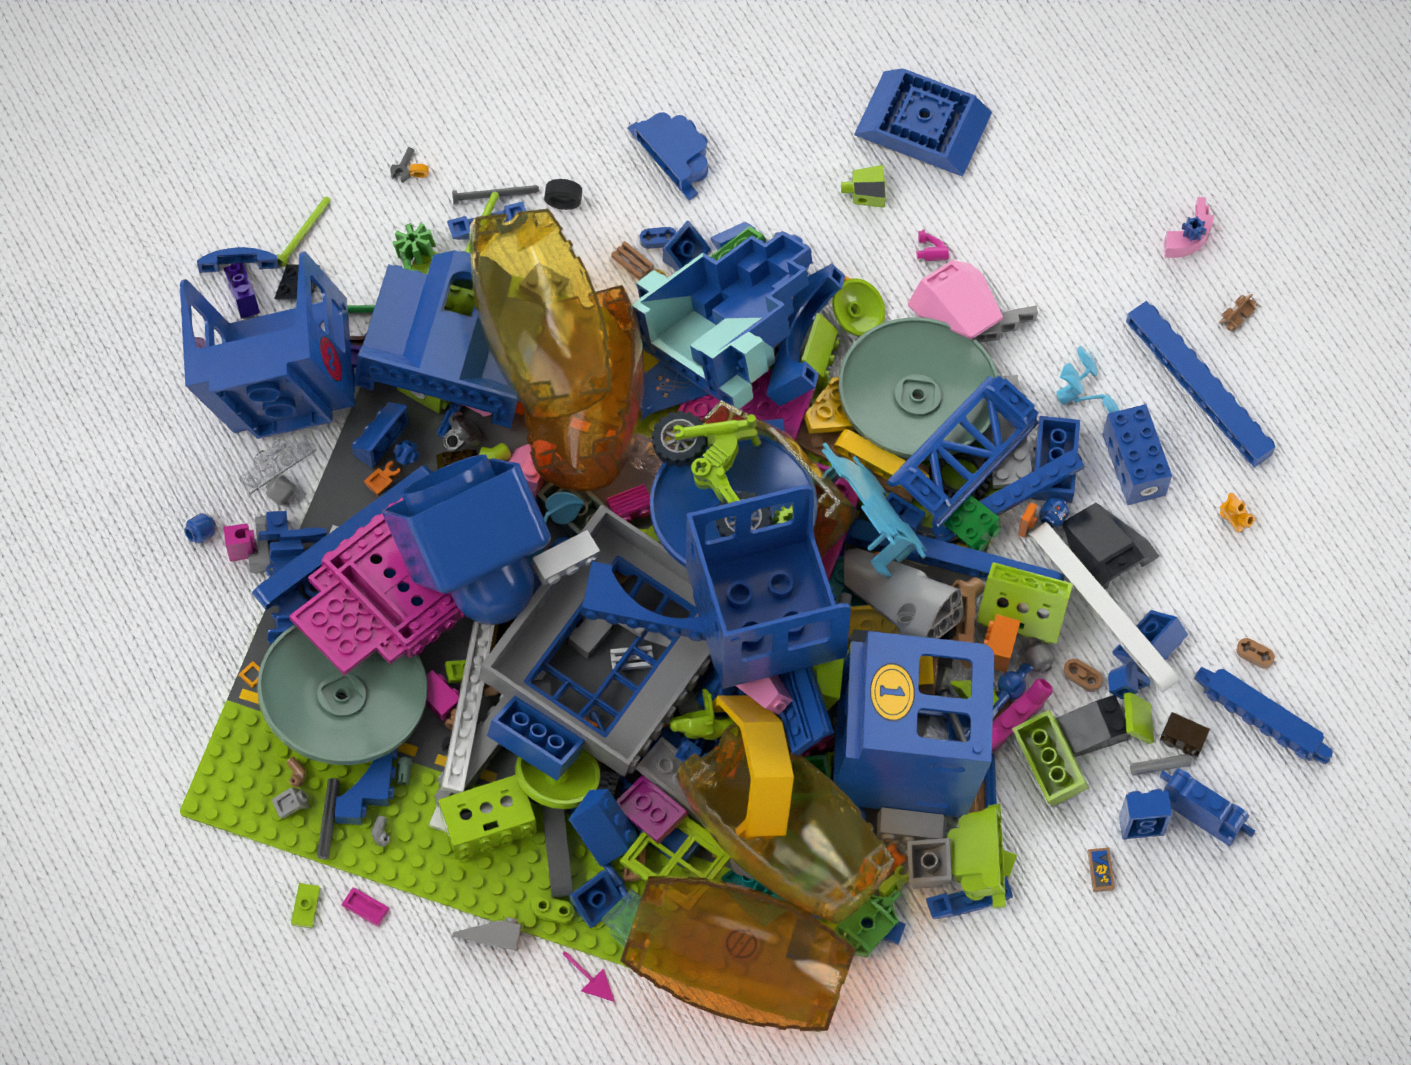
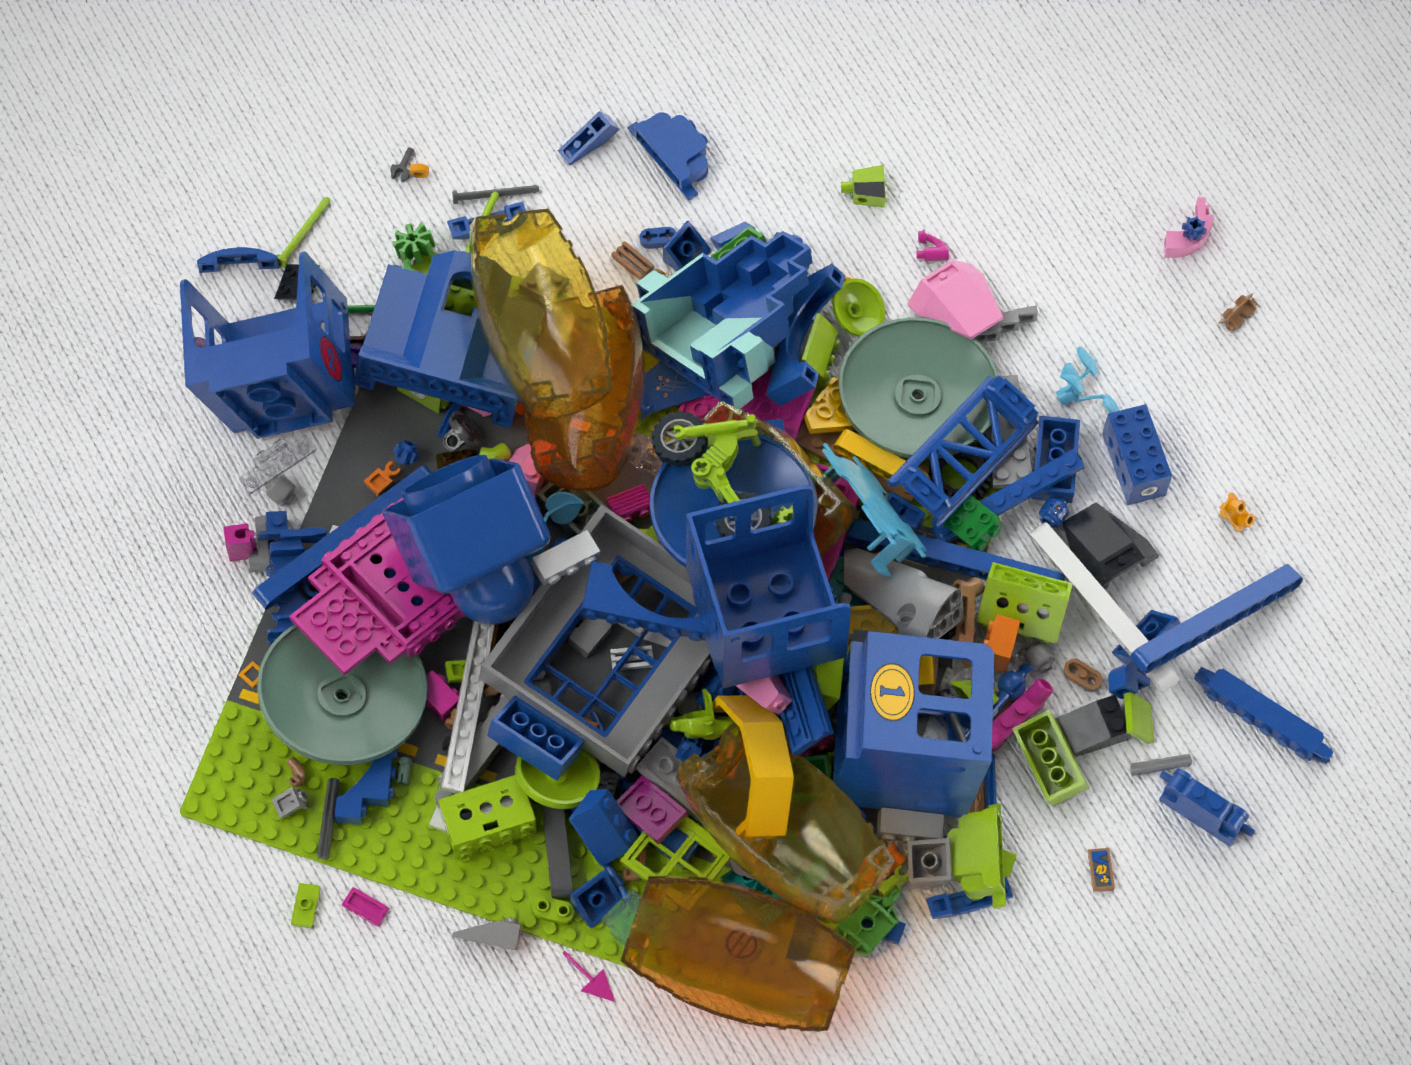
blue head [184,513,216,544] -> none
dark purple slope [224,262,260,319] -> none
blue slope [352,402,409,469] -> none
light grey arm [371,816,390,847] -> none
black tyre [544,179,582,210] -> none
blue slope [854,68,992,177] -> none
orange plate [1018,502,1038,538] -> none
blue brick [1119,789,1172,839] -> none
blue brick [1126,300,1276,468] -> none
dark brown brick [1160,712,1210,757] -> none
medium nougat beam [1236,638,1275,669] -> none
none -> blue slope [557,111,620,165]
none -> beam [1129,564,1303,674]

